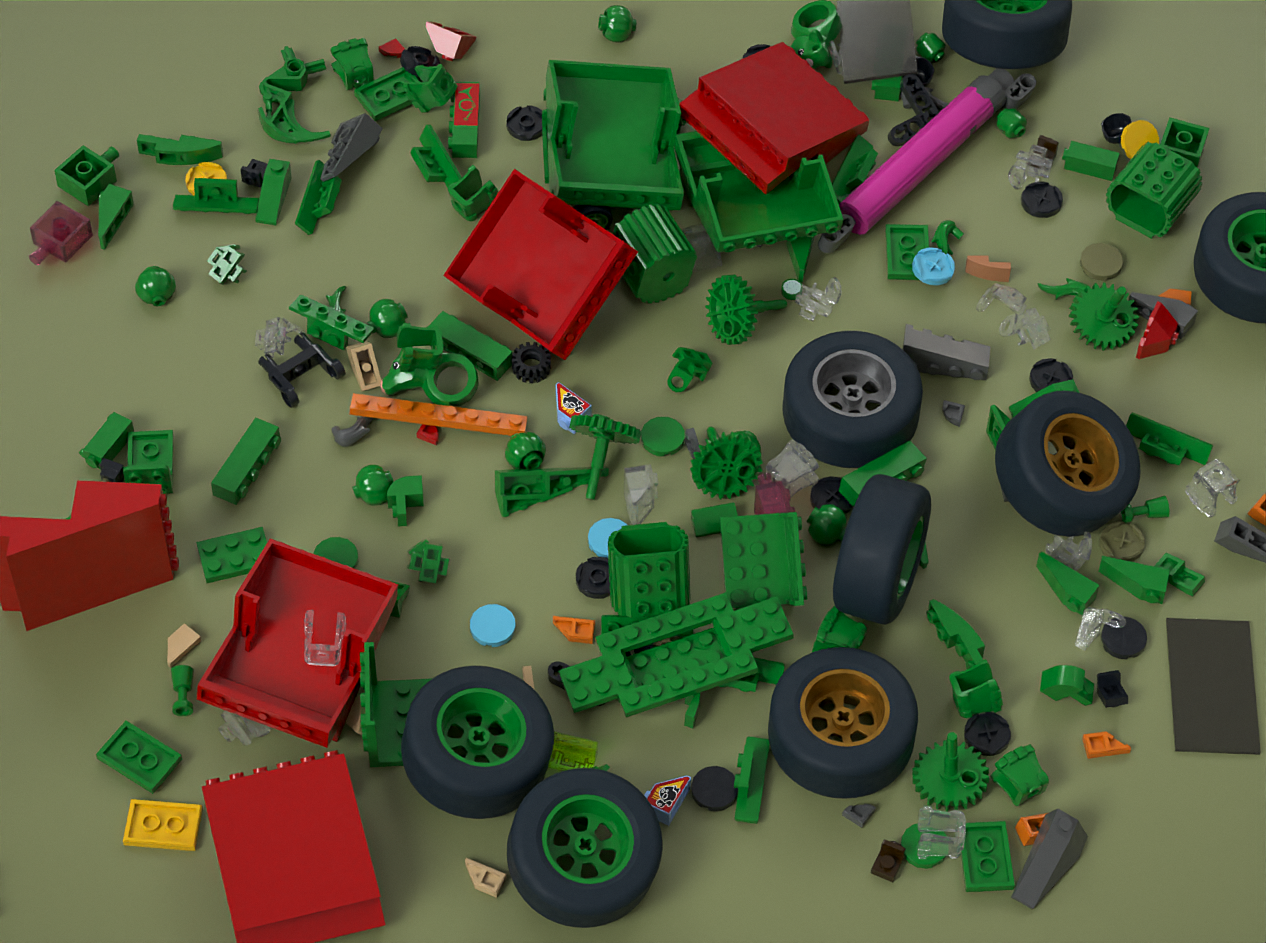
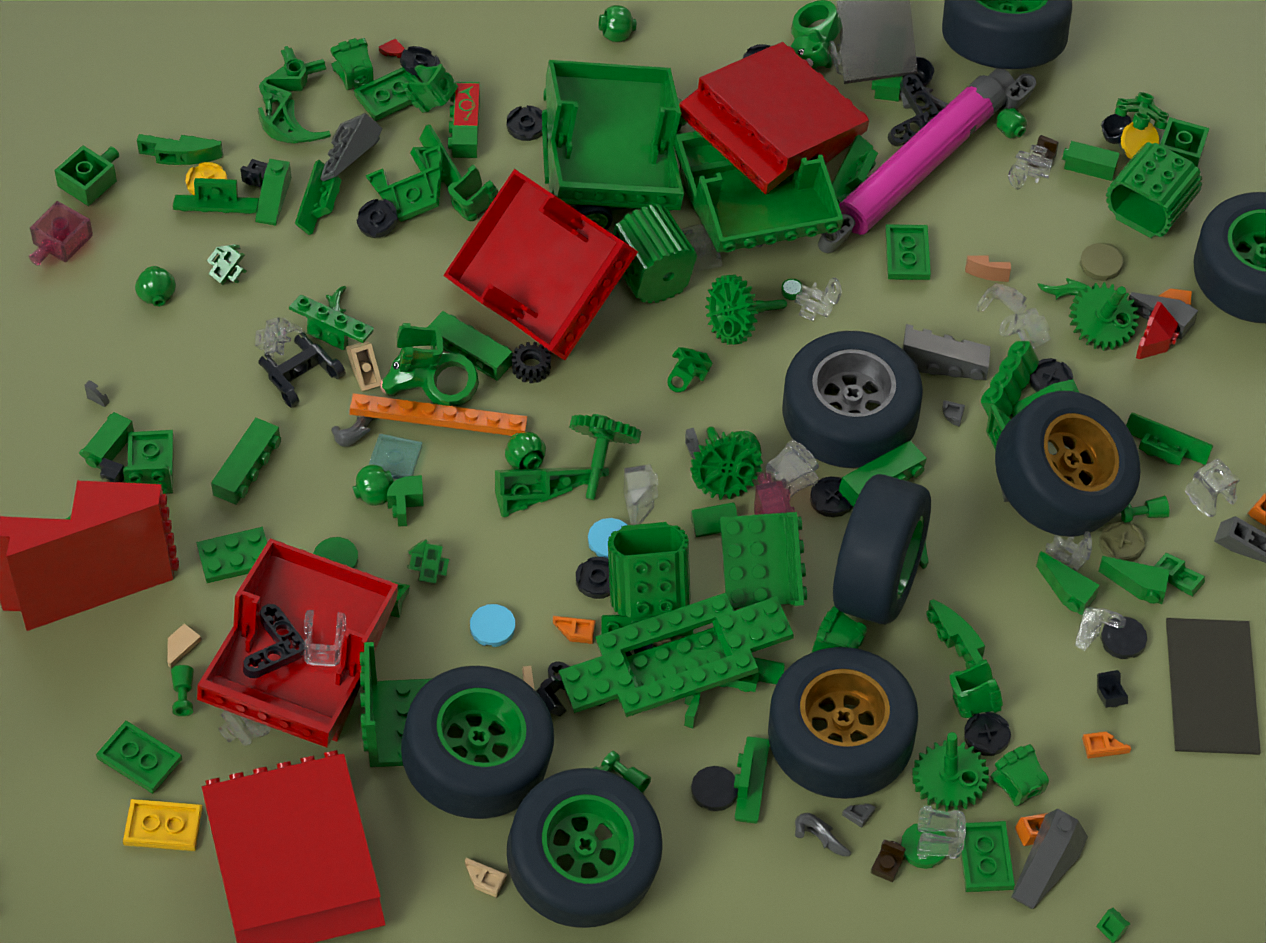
green slope [98,184,134,250] -> none
tan tile [346,695,365,735] -> none
green plant [367,299,408,338] -> none
red tile [416,424,439,445] -> none
slope [425,21,476,61] -> none
clear neon green panel [548,731,598,771] -> none
slope [556,382,592,434] -> none
green tile [641,417,685,456] -> none
slope [644,775,691,826] -> none
green slope [786,236,815,283] -> none
green plant [806,504,846,545] -> none
medium azure tile [912,248,955,285] -> none
green head [916,32,946,62] -> none
green piece [931,220,964,255] -> none
black tile [1021,181,1063,218] -> none
green brick [1040,665,1094,706] -> none
none -> dark grey tile [84,380,109,407]
none -> black beam [243,604,305,679]
none -> black tile [357,199,398,238]
none -> green wing [366,145,443,222]
none -> clear light blue tile [369,433,422,479]
none -> black bracket [536,677,567,716]
none -> green piece [601,751,651,793]
none -> dark grey piece [795,813,851,856]
none -> green brick [981,341,1039,417]
none -> green tile [1096,908,1130,943]
none -> green plant [1114,92,1169,130]

